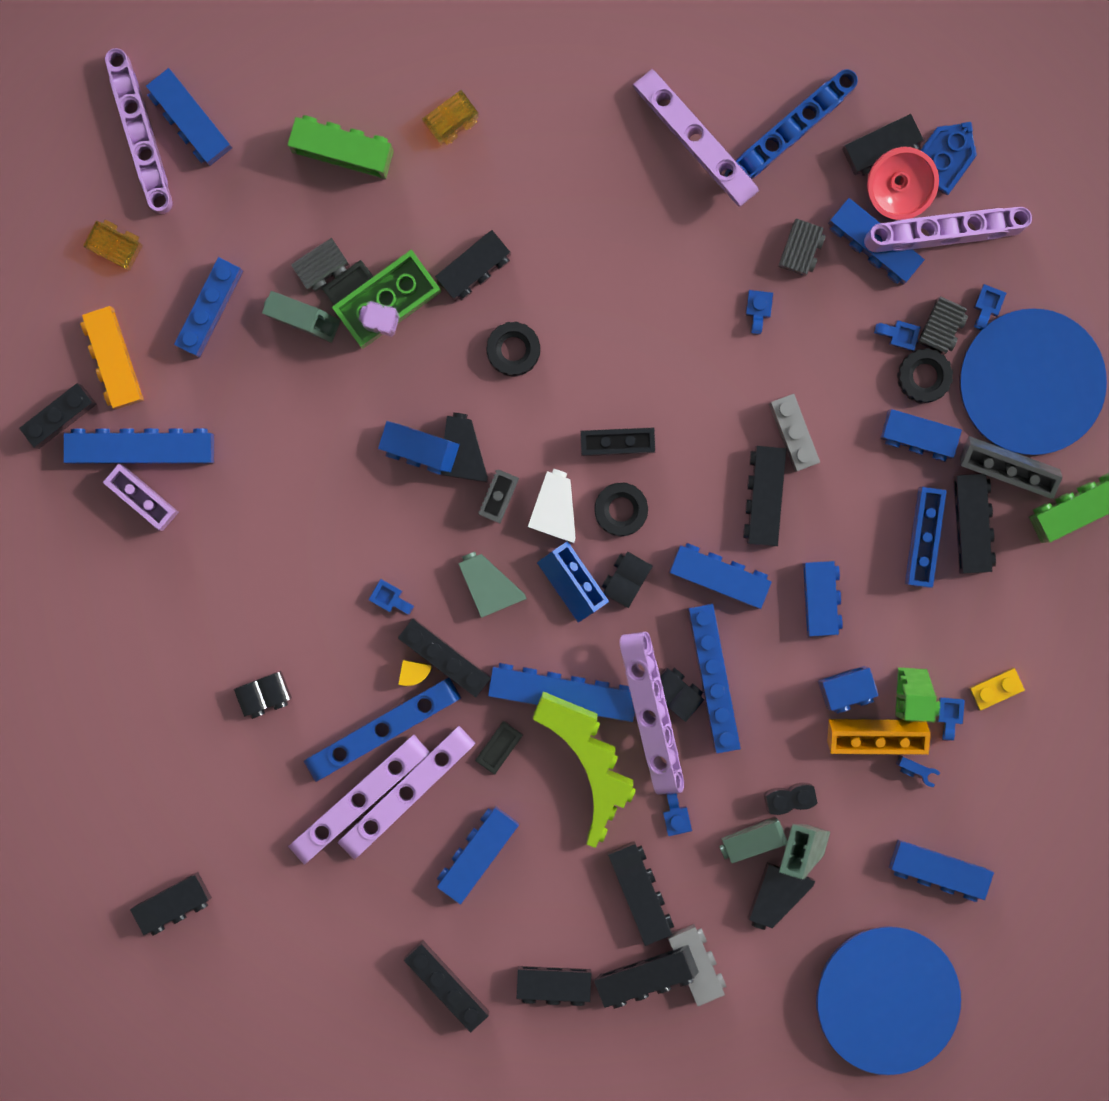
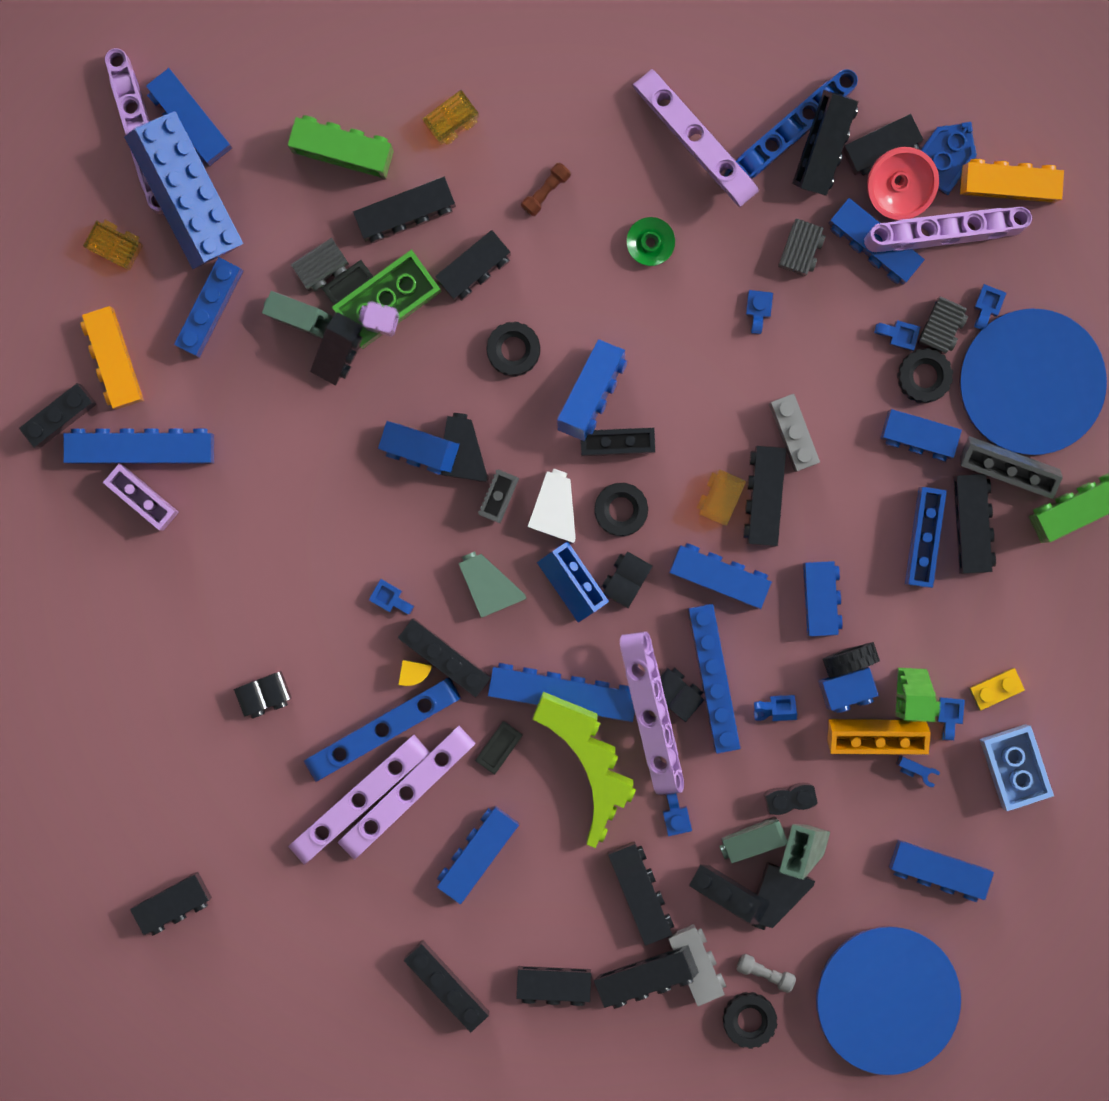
none -> brick [124,111,244,269]
none -> black brick [310,312,363,386]
none -> black brick [353,176,456,243]
none -> copper piece [521,163,571,216]
none -> blue brick [557,339,627,441]
none -> green dish [626,217,675,266]
none -> black brick [689,864,770,924]
none -> clear yellow piece [697,469,746,526]
none -> black tyre [723,992,777,1049]
none -> light grey piece [736,954,796,993]
none -> blue plate [754,695,797,721]
none -> black brick [792,90,859,196]
none -> black tyre [823,642,880,678]
none -> light orange brick [960,159,1064,203]
none -> light blue brick [980,724,1054,811]

